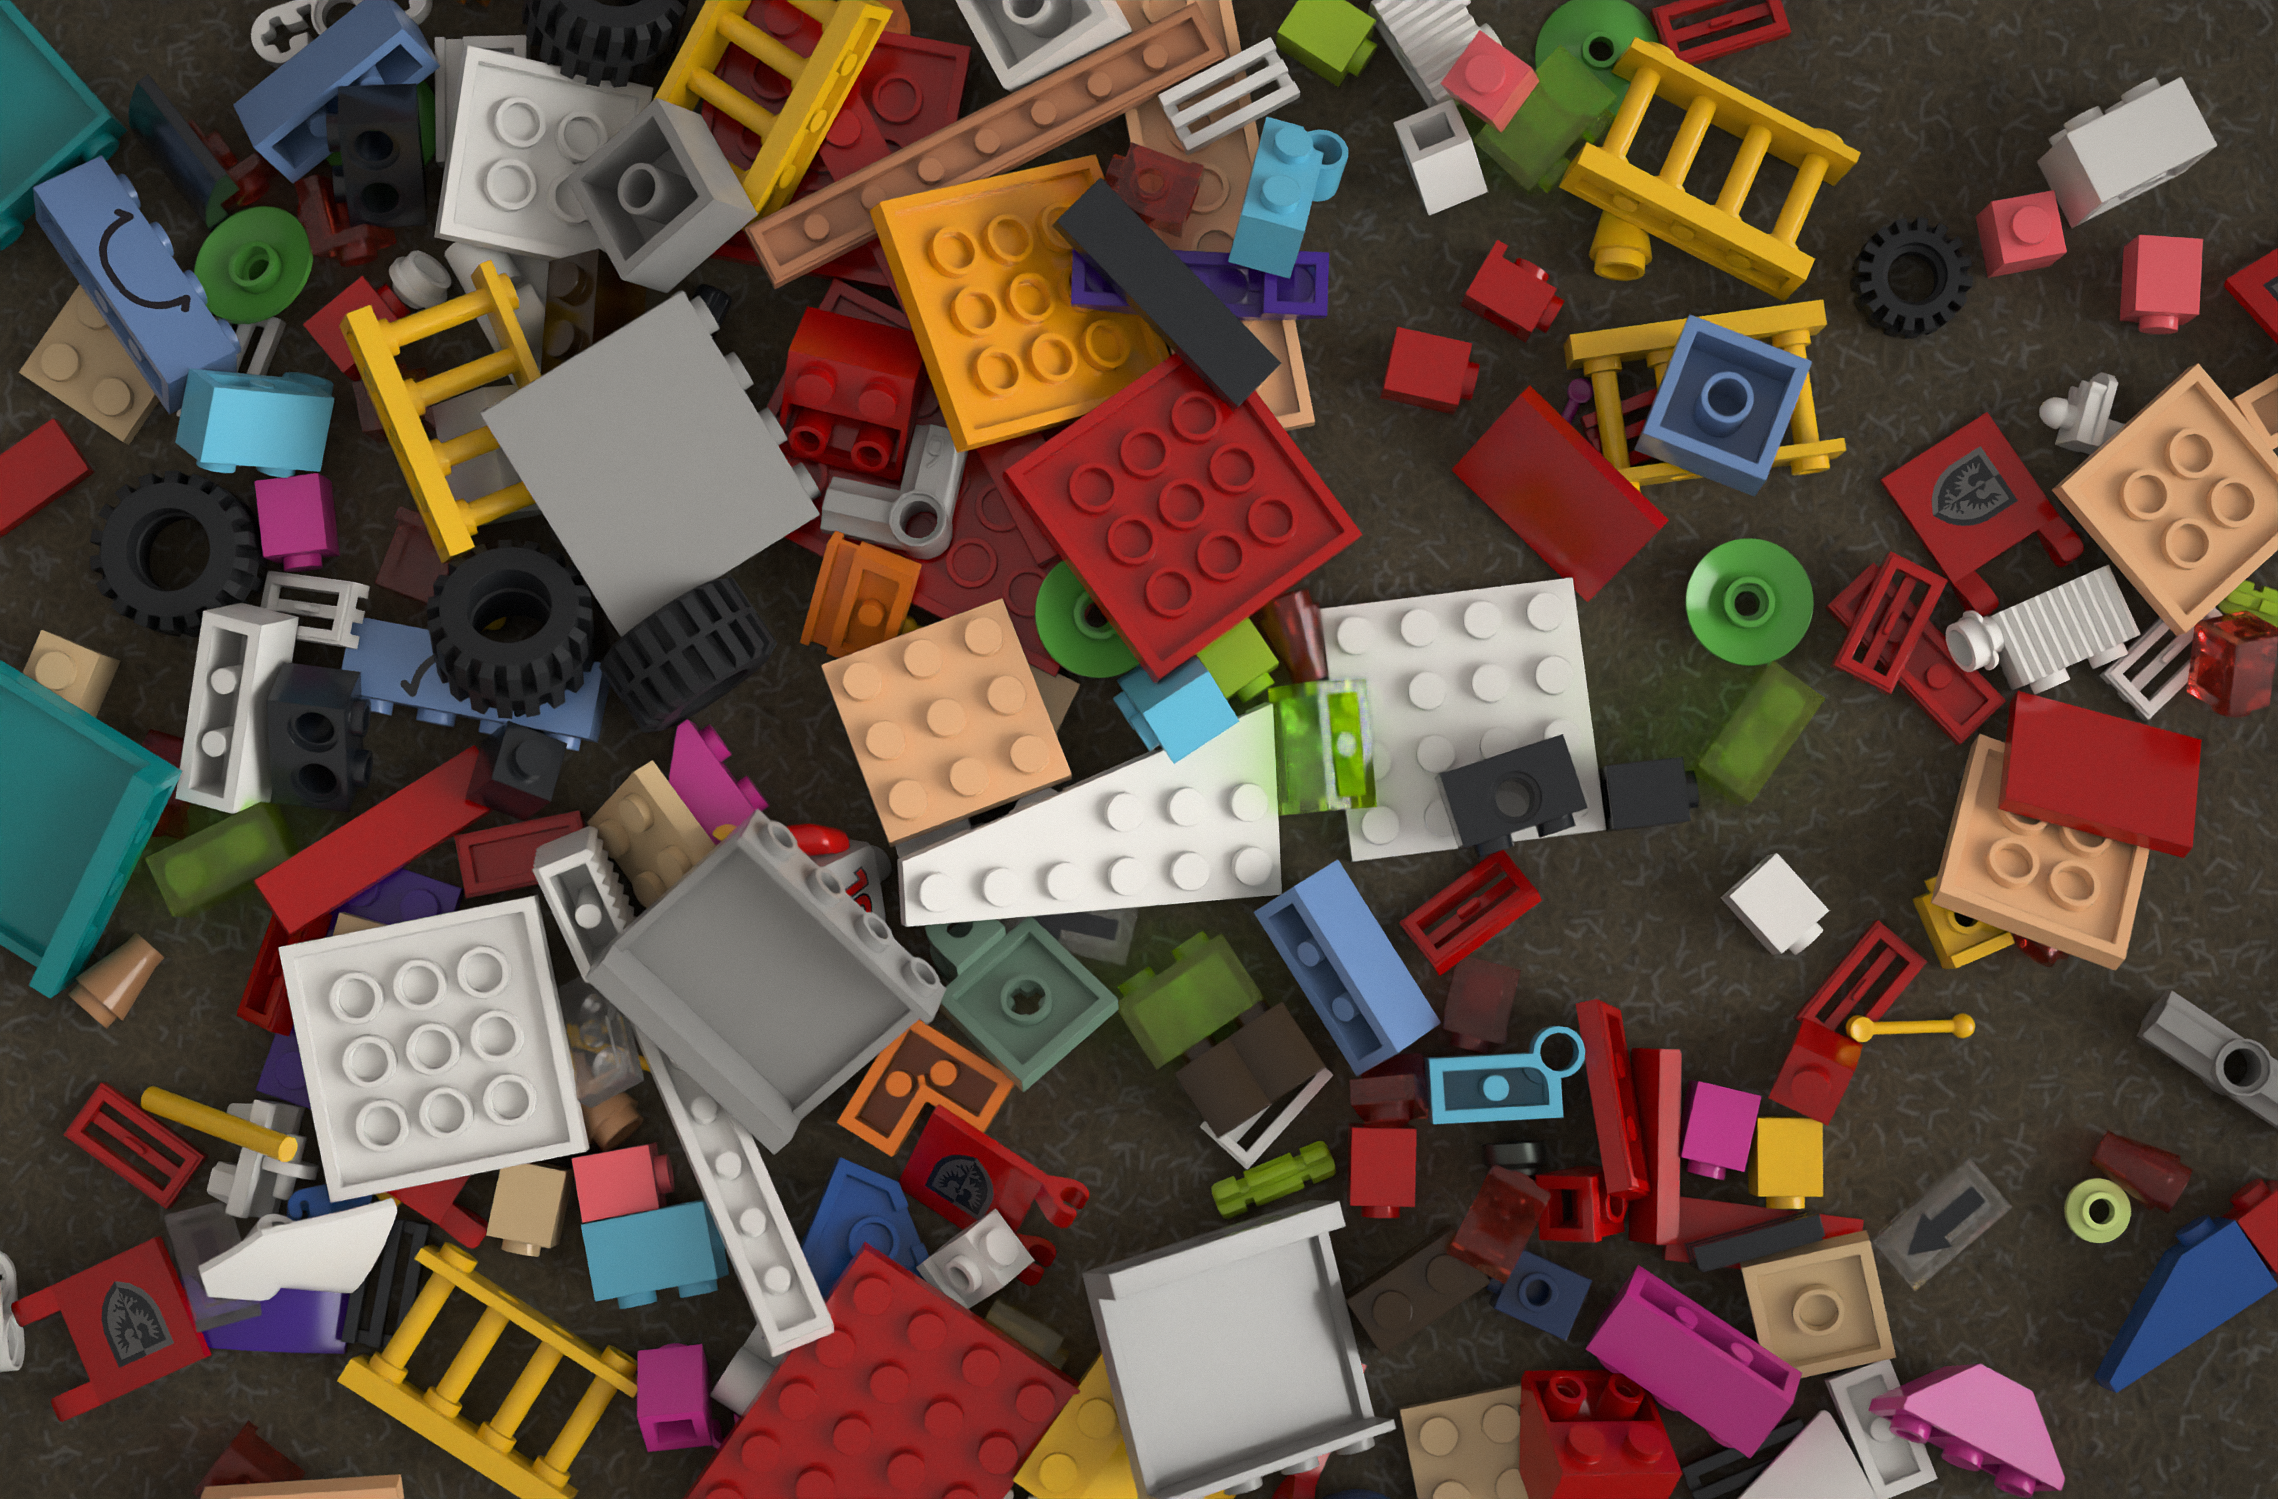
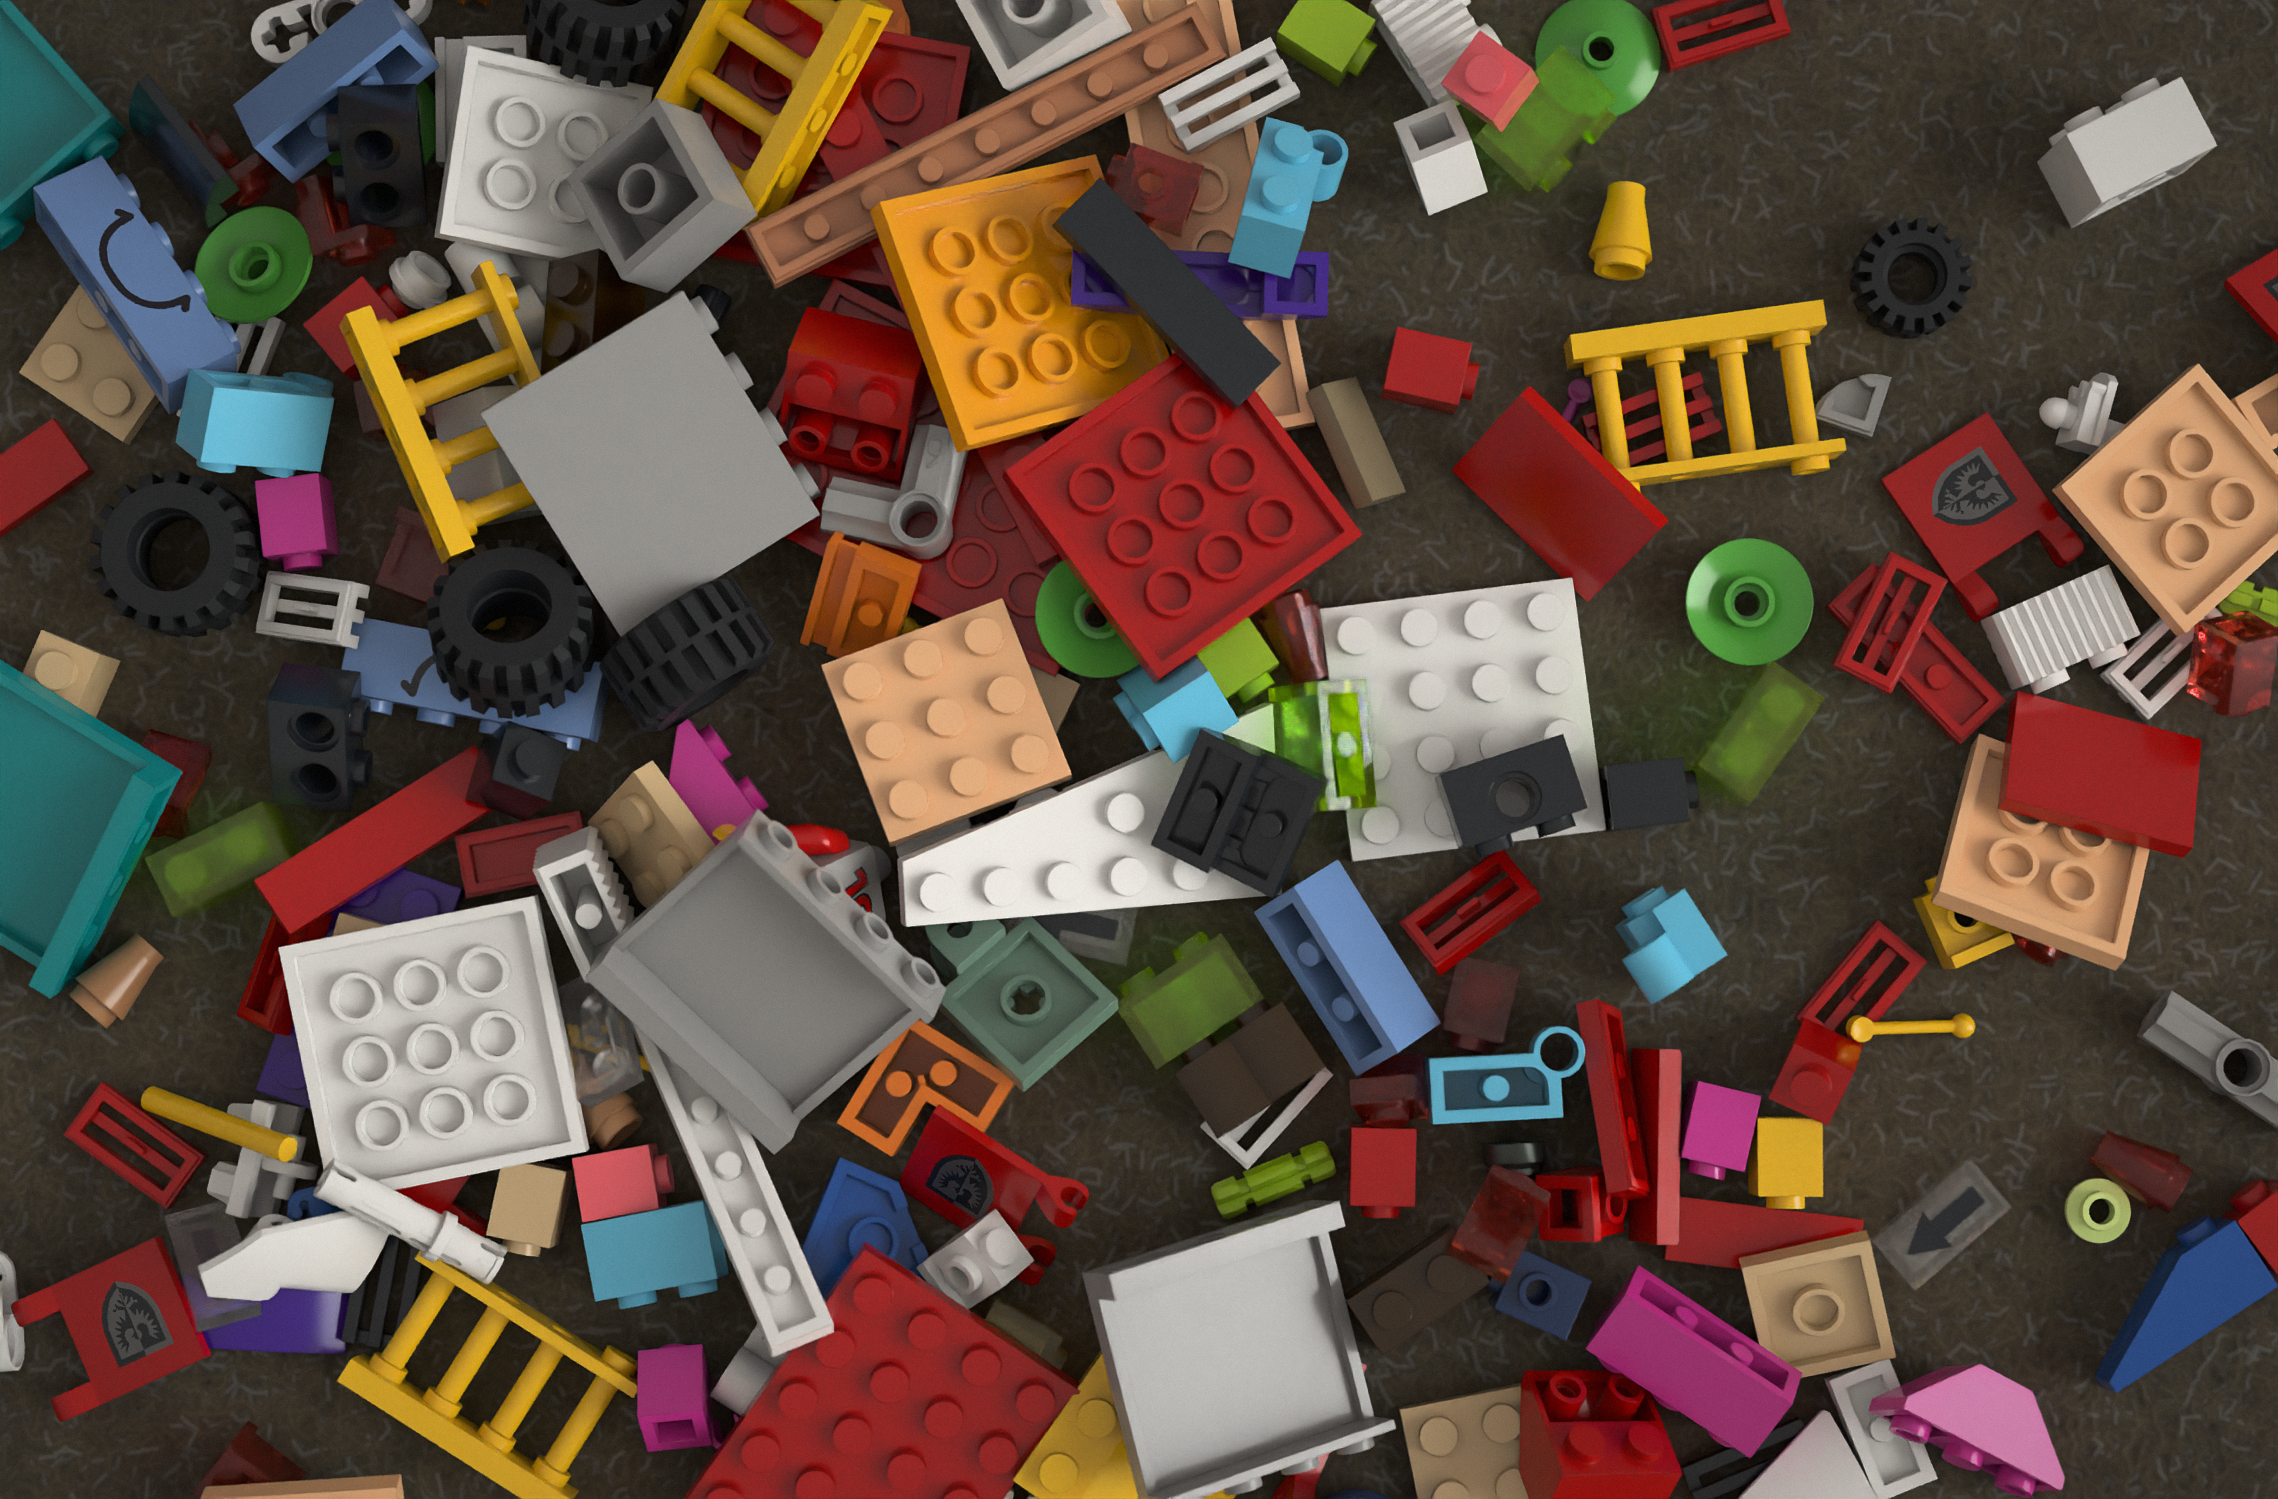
white brick [175,603,299,814] -> none
red brick [1461,240,1565,343] -> none
yellow fence [1559,37,1861,302] -> none
medium blue brick [1634,314,1812,497] -> none
black tile [1684,1210,1825,1272] -> none
white brick [1720,853,1829,955] -> none
white plate [1946,610,2004,672] -> none
coral brick [1976,190,2067,278] -> none
coral brick [2120,235,2203,334] -> none
none -> white pin [313,1158,507,1285]
none -> black slope [1151,727,1330,898]
none -> dark tan tile [1305,377,1406,509]
none -> medium azure hinge [1614,886,1727,1005]
none -> light grey tile [1814,374,1892,440]

